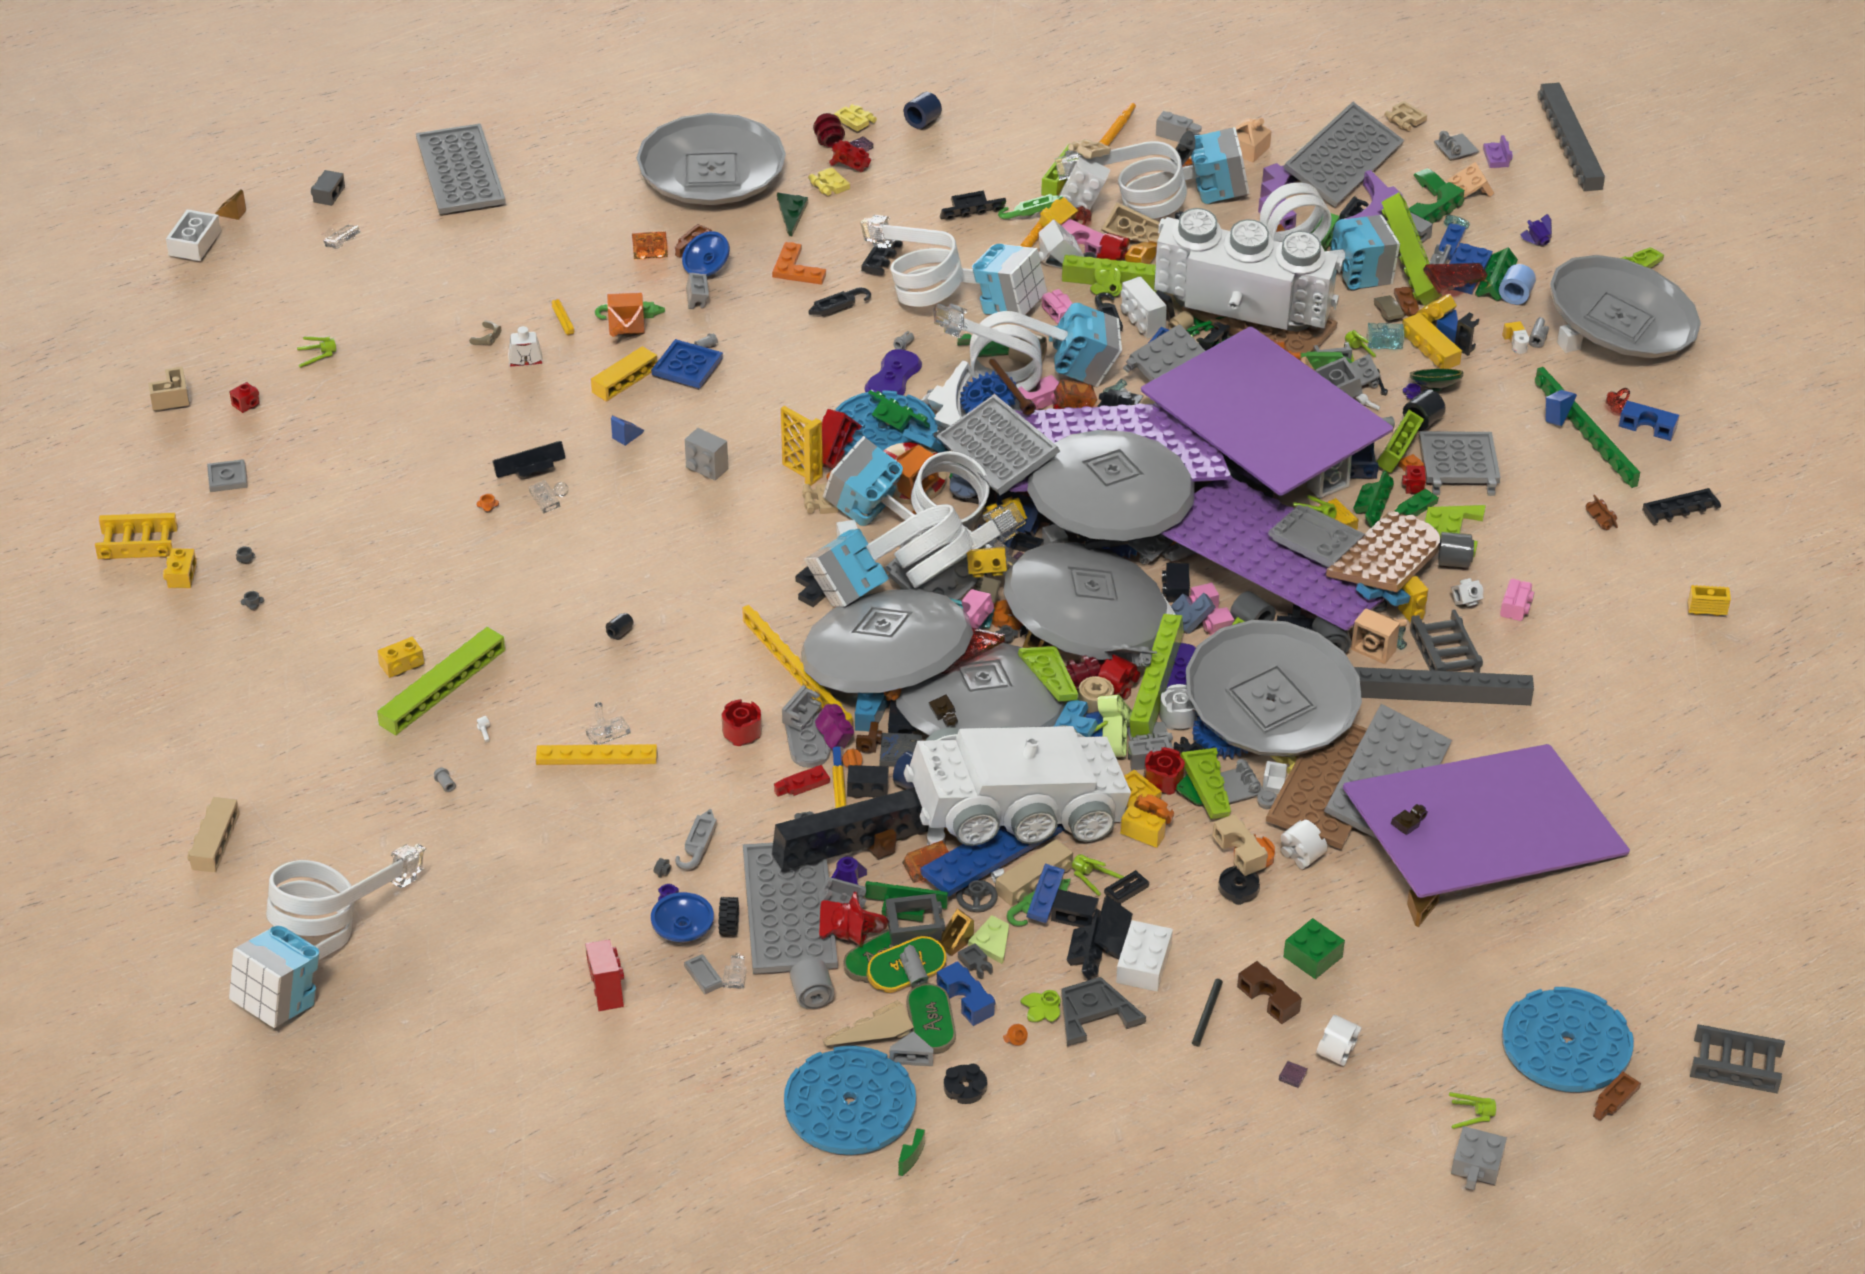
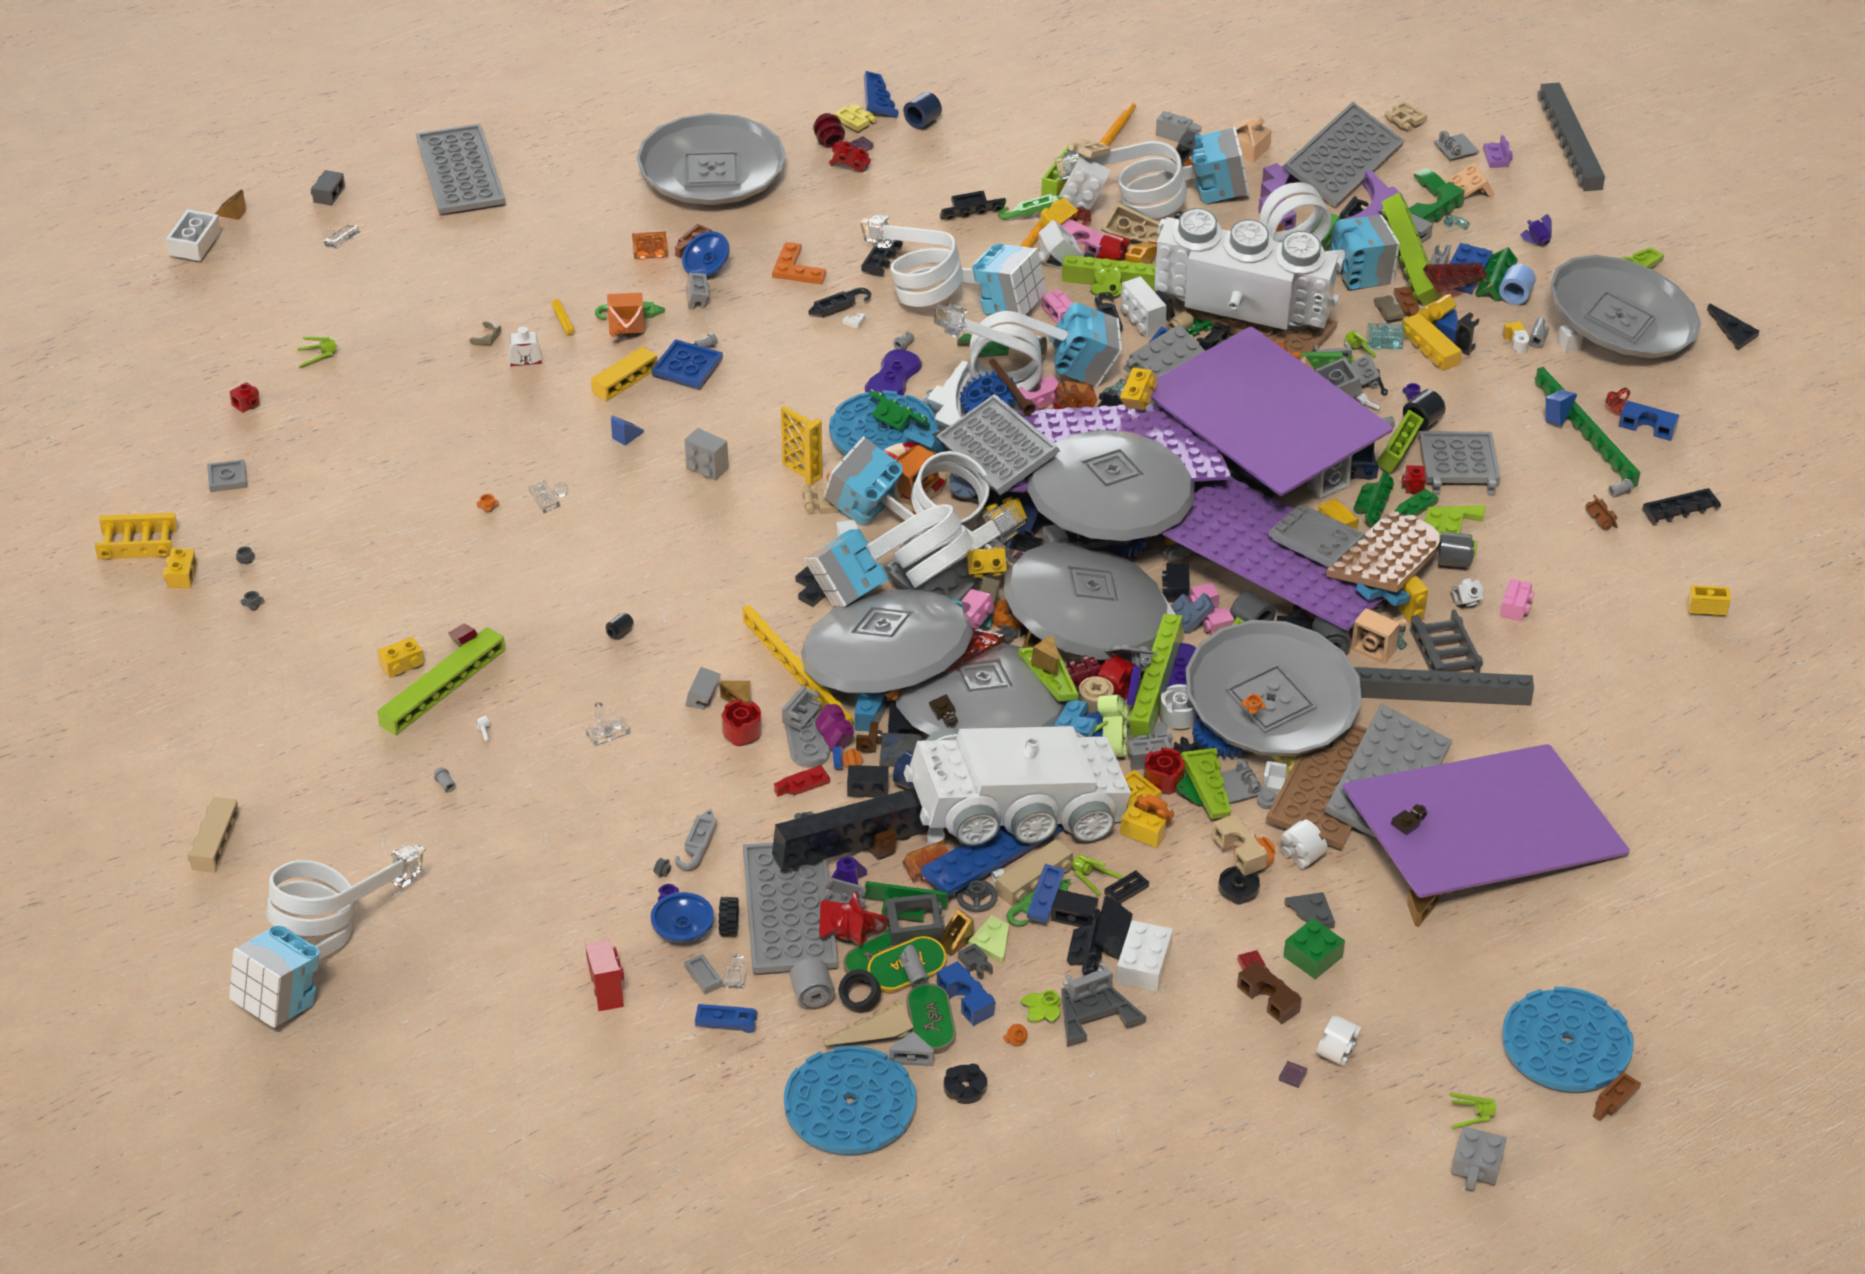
tan brick [148,367,189,411] -> none
black bracket [492,441,565,478] -> none
yellow plate [536,744,657,765] -> none
dark green wing [777,192,808,237] -> none
light yellow plate [808,167,850,196] -> none
red wedge [822,409,862,469] -> none
yellow axle [832,765,846,808] -> none
green slope [898,1128,925,1176] -> none
light grey hinge [1128,533,1174,564] -> none
pearl dark grey bar [1192,979,1223,1047] -> none
lime plant [1293,495,1337,519] -> none
orange plate [1398,454,1424,471] -> none
dark green dish [1410,368,1464,391] -> none
blue plate [1439,223,1466,260] -> none
dark grey fence [1690,1024,1785,1094] -> none
none -> tile [448,623,478,645]
none -> light grey hinge [685,667,721,710]
none -> blue plate [695,1004,758,1033]
none -> pearl gold slope [720,681,751,704]
none -> black tyre [838,969,881,1013]
none -> white tile [843,313,866,329]
none -> blue wing [864,71,899,118]
none -> pearl gold slope [1031,635,1060,675]
none -> light grey hinge [1063,962,1113,1002]
none -> yellow brick [1120,368,1158,410]
none -> dark purple tile [1126,666,1146,706]
none -> tile [1237,950,1266,970]
none -> orange plate [1242,694,1266,714]
none -> dark grey wing [1284,892,1335,929]
none -> light grey pin [1608,479,1633,497]
none -> black wing [1707,303,1759,350]

